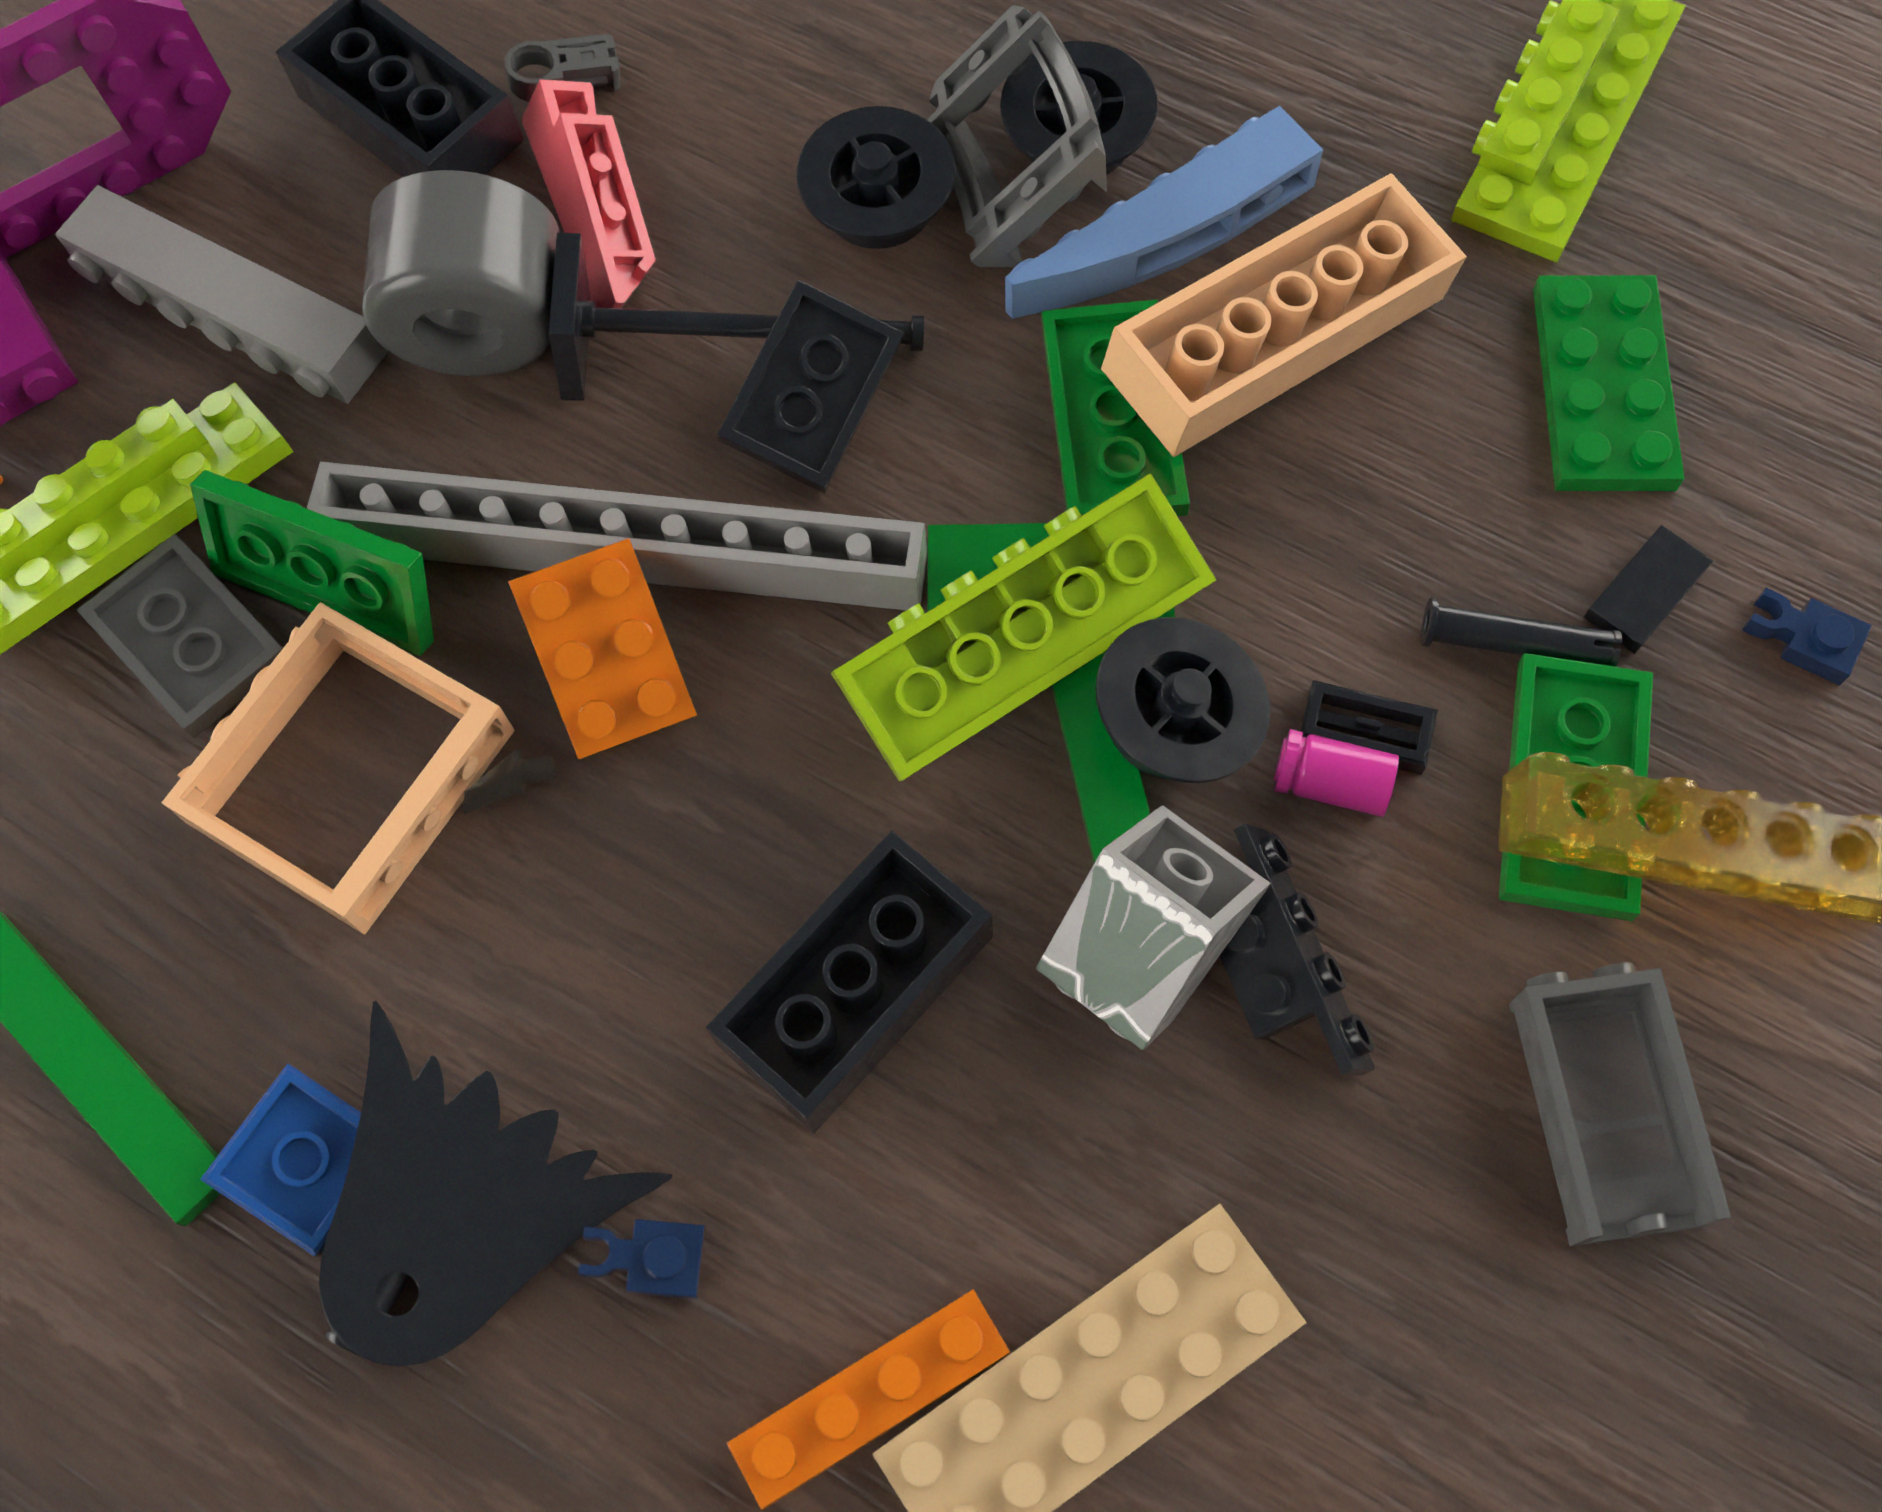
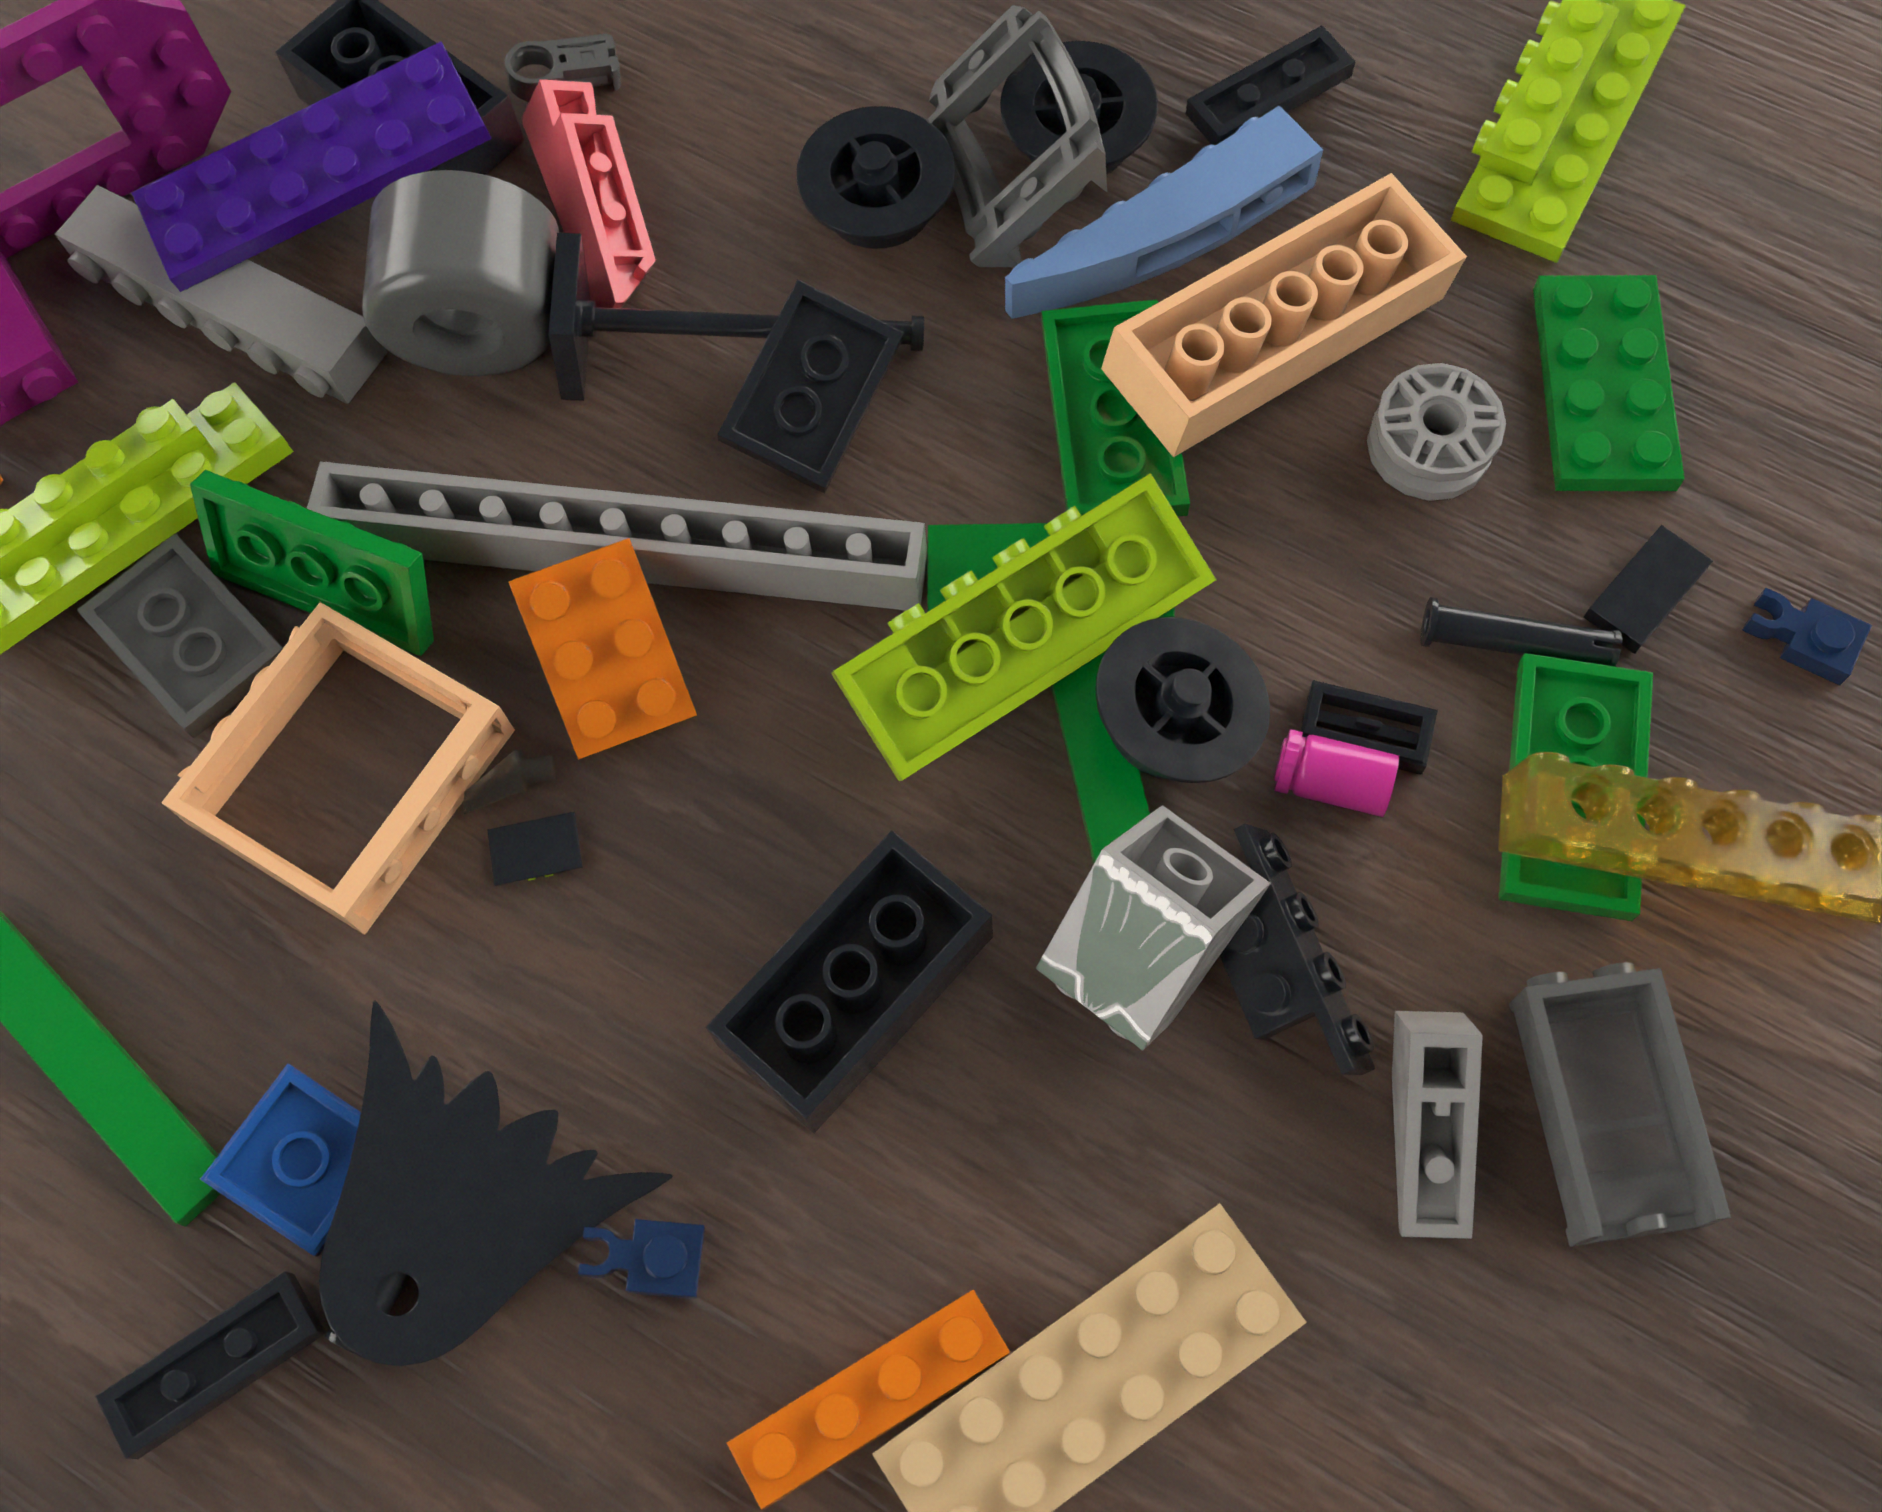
none -> black plate [95,1271,326,1460]
none -> dark purple plate [132,42,492,292]
none -> black piece [487,811,583,886]
none -> black plate [1185,25,1356,145]
none -> light grey wheel [1367,363,1506,501]
none -> light grey slope [1392,1011,1483,1239]

